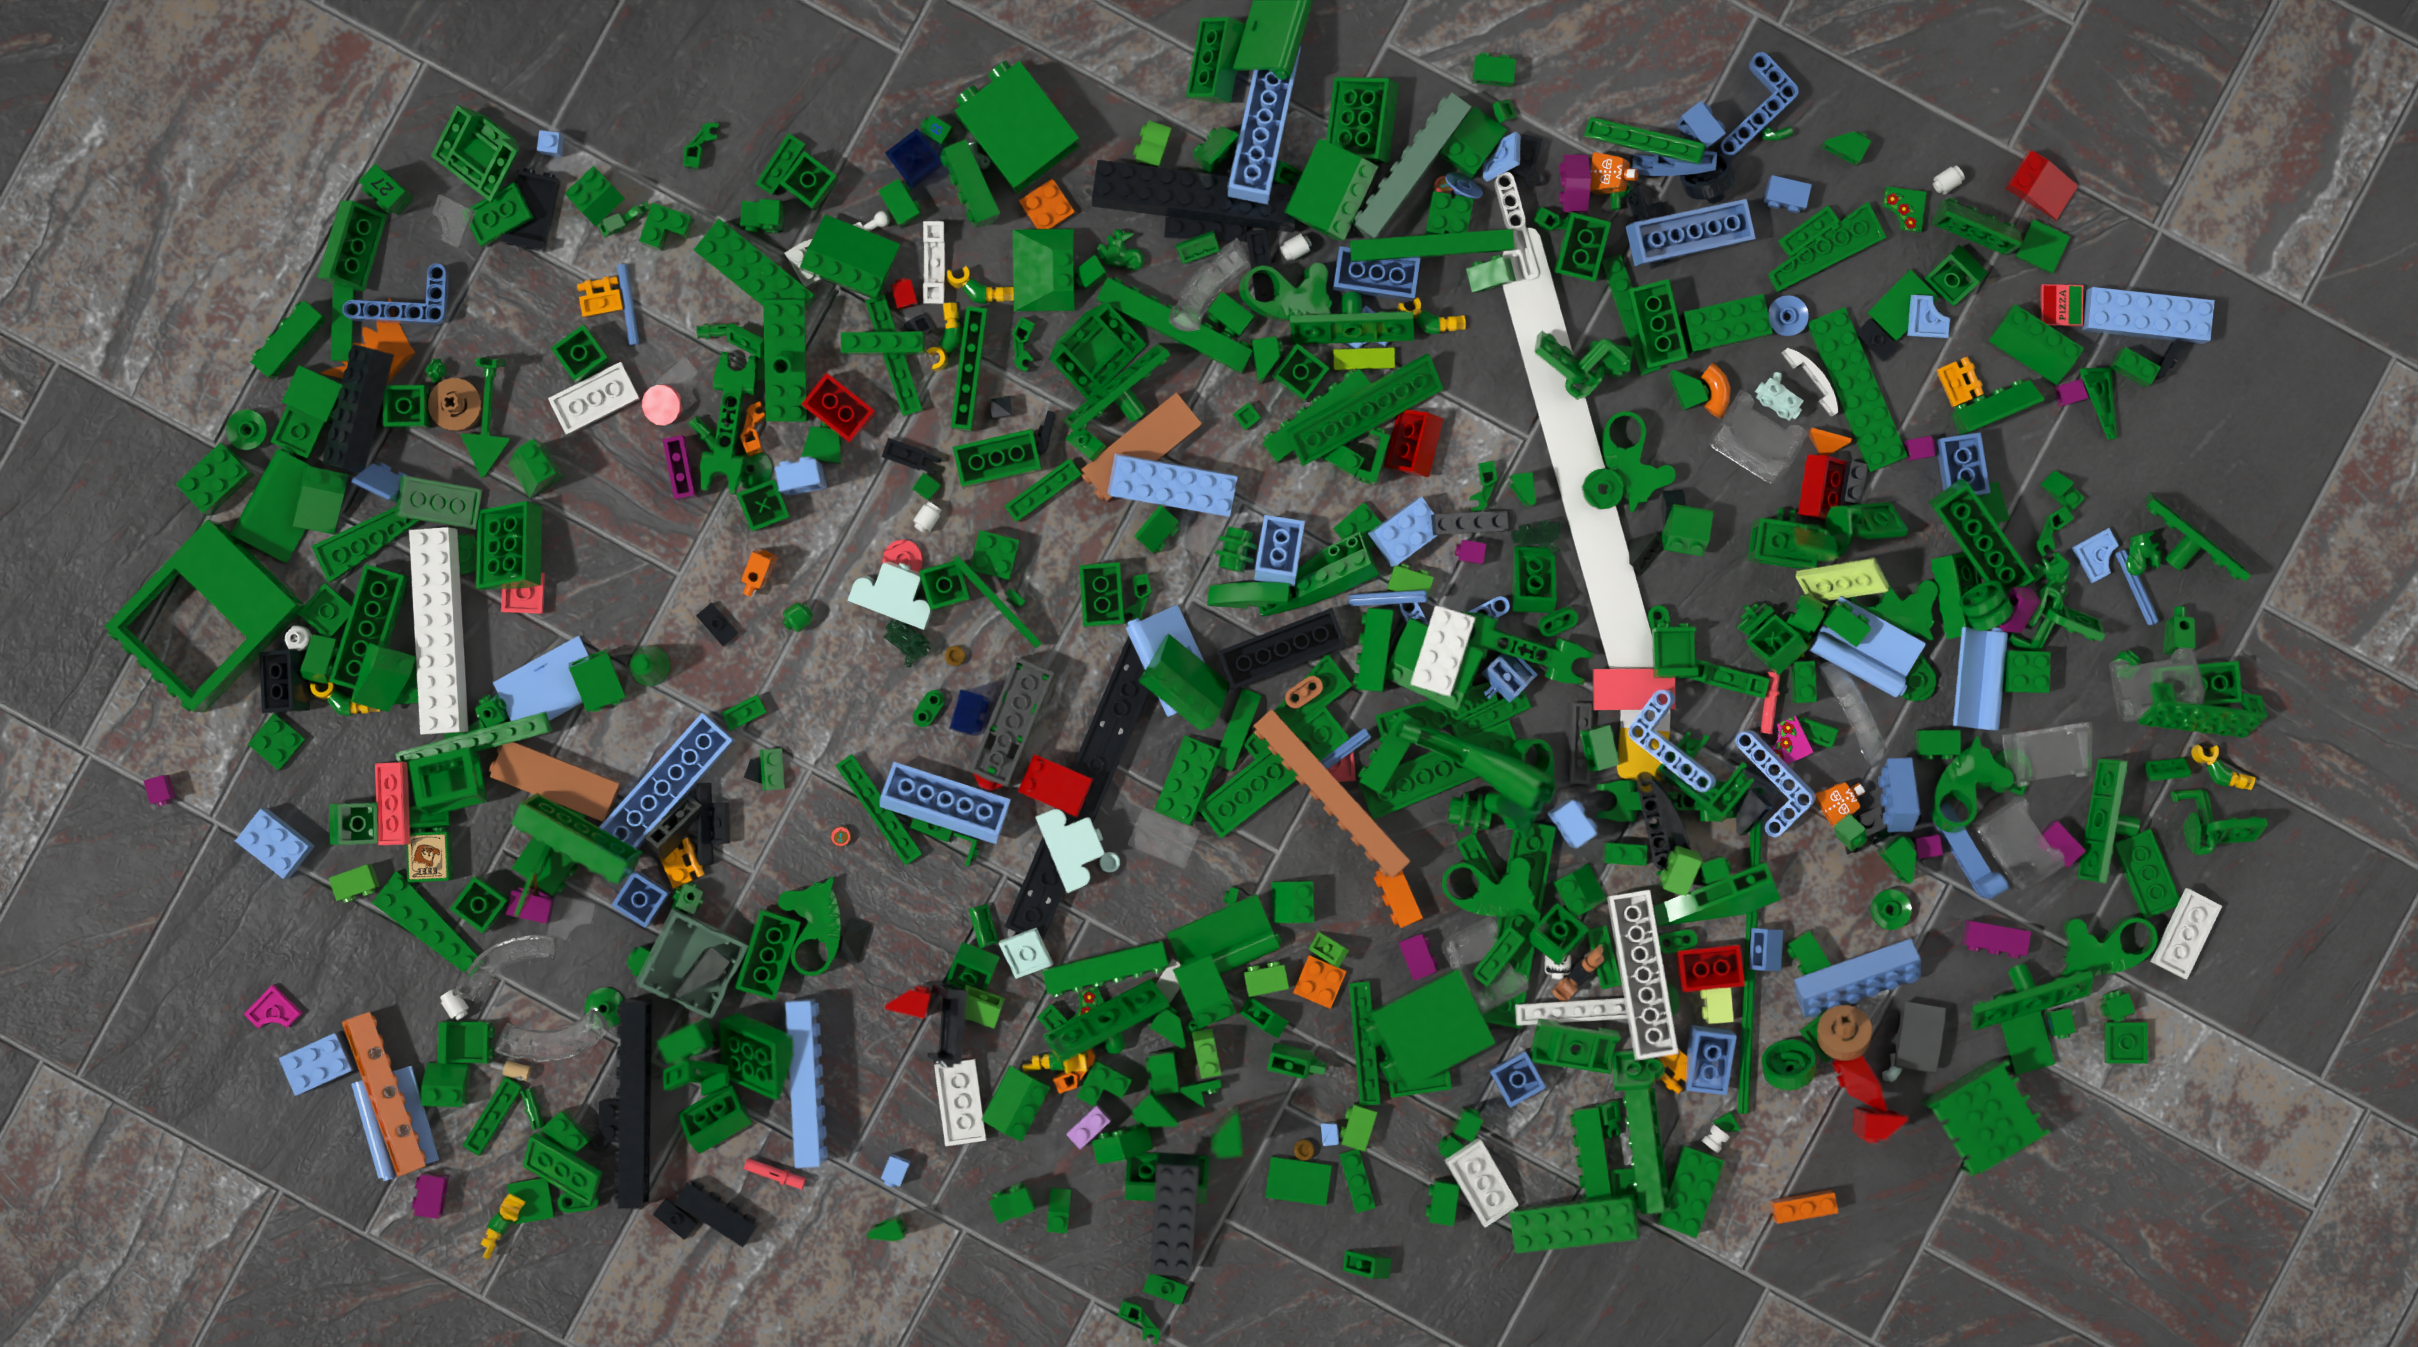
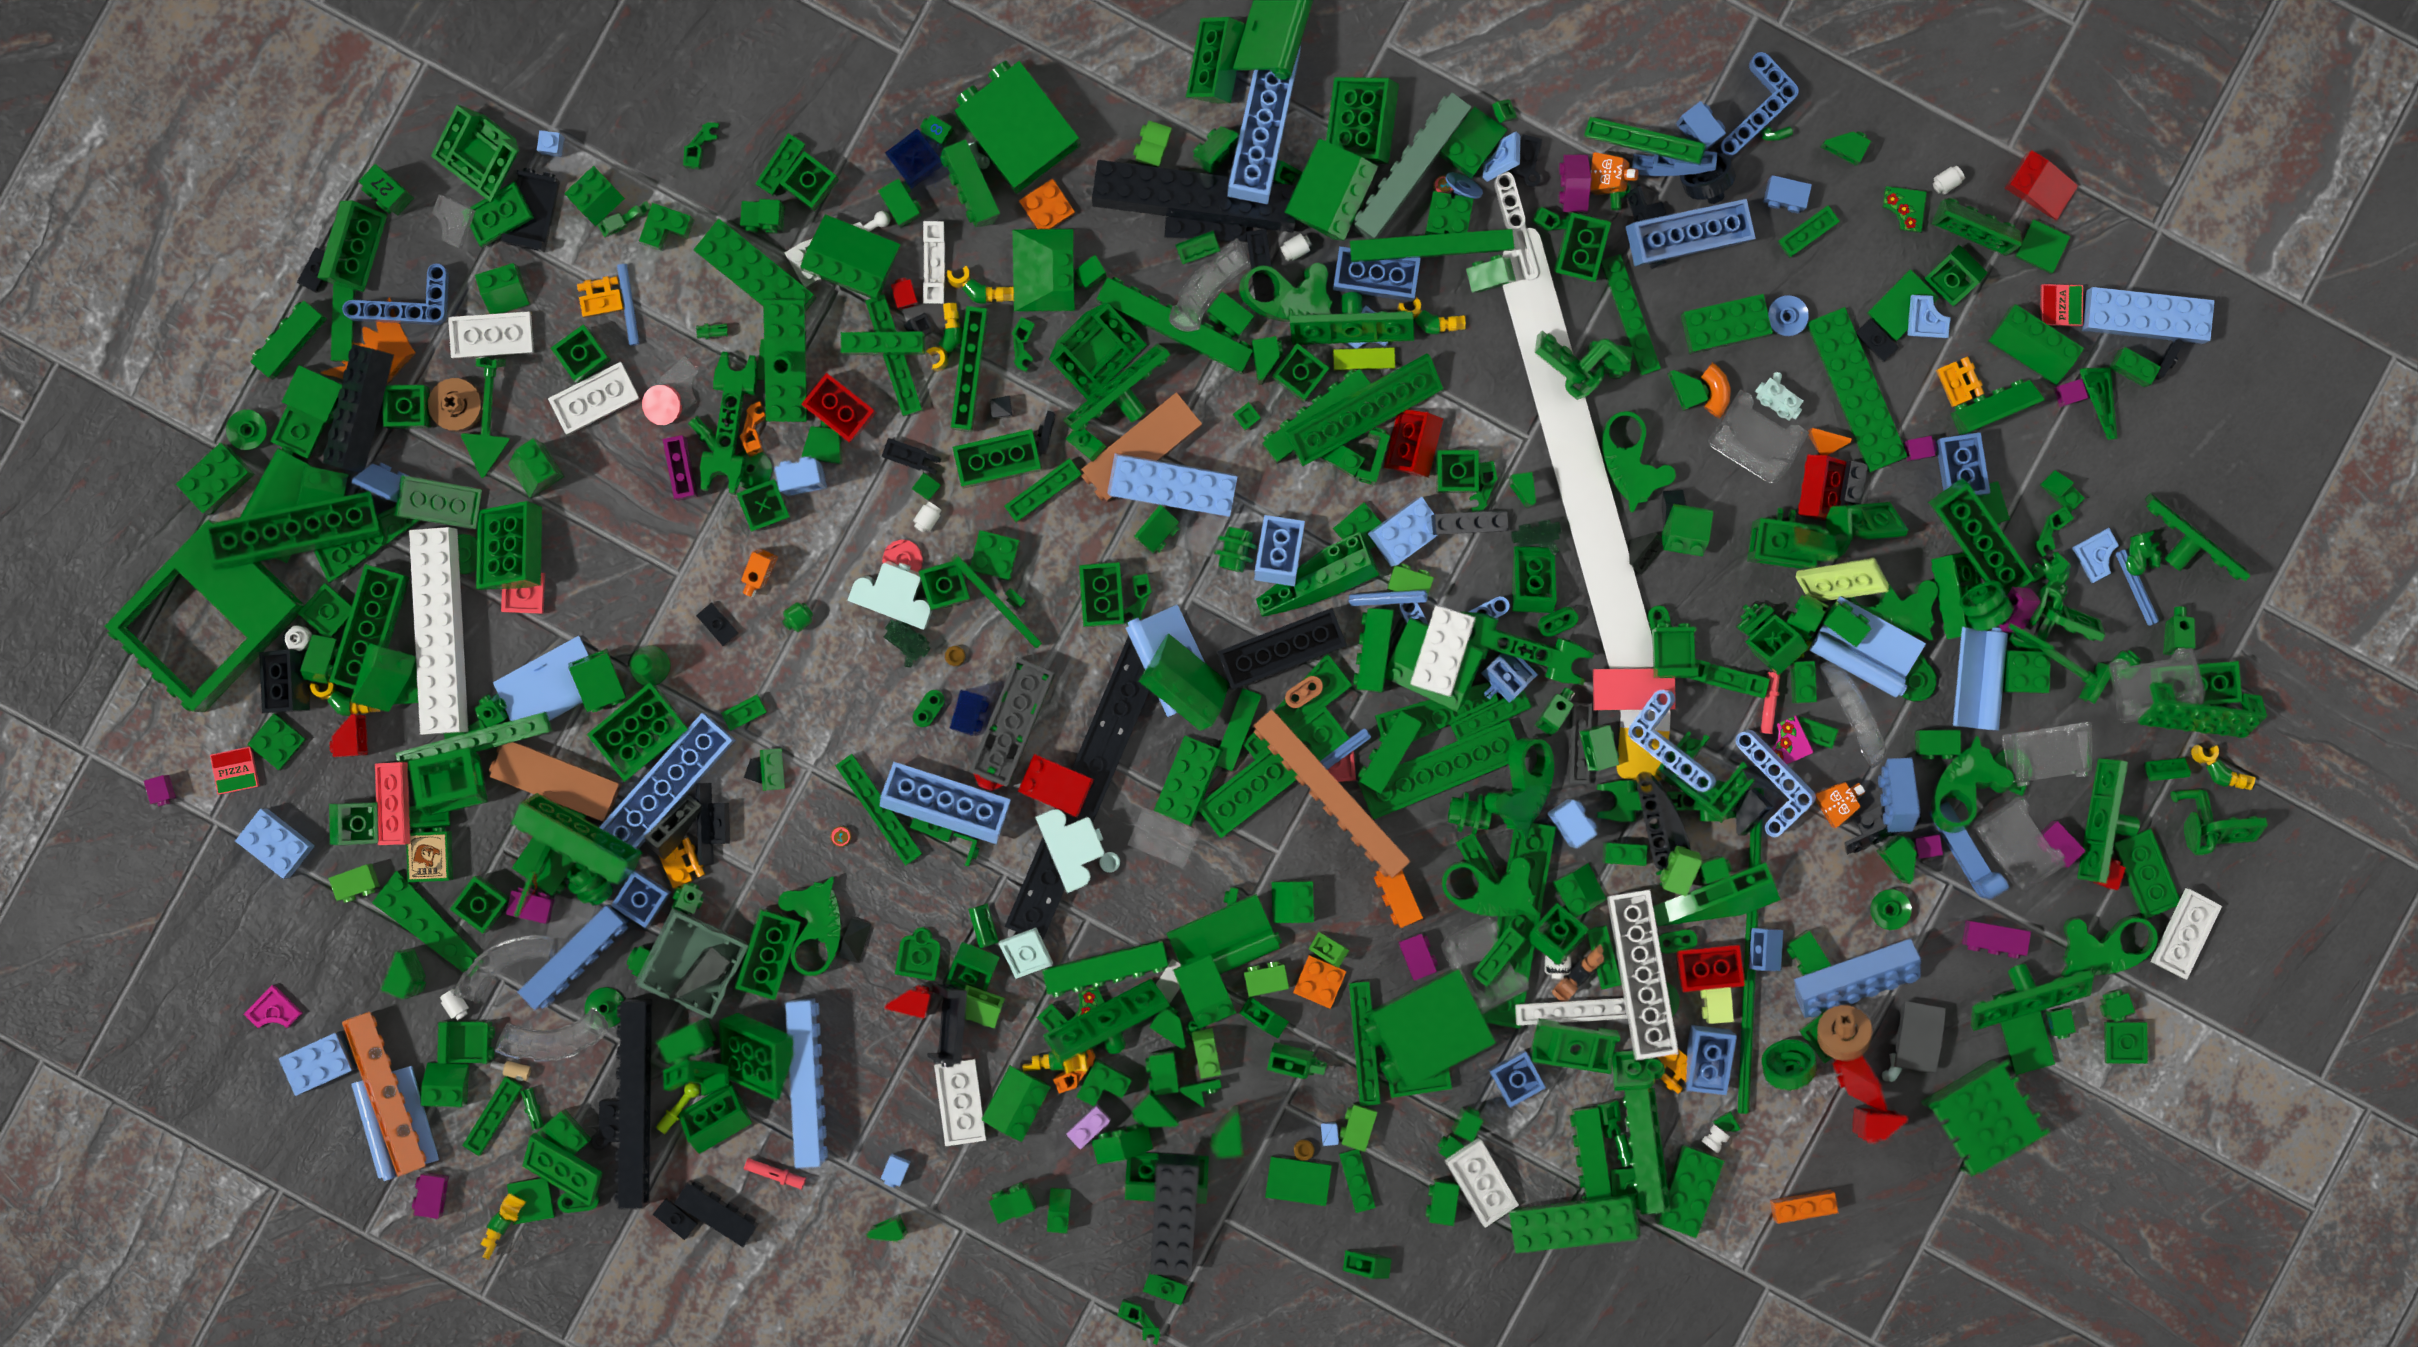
green plant [425,358,447,383] -> none
green plate [726,323,764,358] -> none
green animal [1097,229,1145,271] -> none
green slope [1207,582,1290,609] -> none
green brick [1396,720,1557,815] -> none
magenta brick [1455,540,1486,565] -> none
green brick [1472,53,1516,87] -> none
green plate [1581,469,1623,510] -> none
green slope [1629,279,1690,369] -> none
green wing [1767,202,1886,293] -> none
white slope [1781,348,1838,417] -> none
green brick [1834,814,1867,852] -> none
none -> green brick [204,491,381,570]
none -> tile [210,747,260,795]
none -> black plate [296,247,325,293]
none -> red slope [329,714,368,757]
none -> green slope [381,948,426,999]
none -> white plate [448,312,534,359]
none -> green slope [475,263,530,314]
none -> medium blue brick [517,904,630,1010]
none -> green piece [567,863,614,906]
none -> green slope [586,682,689,782]
none -> lime pin [656,1082,701,1134]
none -> green plate [895,927,941,981]
none -> green brick [1436,450,1479,493]
none -> green torso [1534,687,1575,736]
none -> green pin [1614,1134,1633,1167]
none -> green piece [2009,623,2115,704]
none -> red brick [2093,858,2126,891]

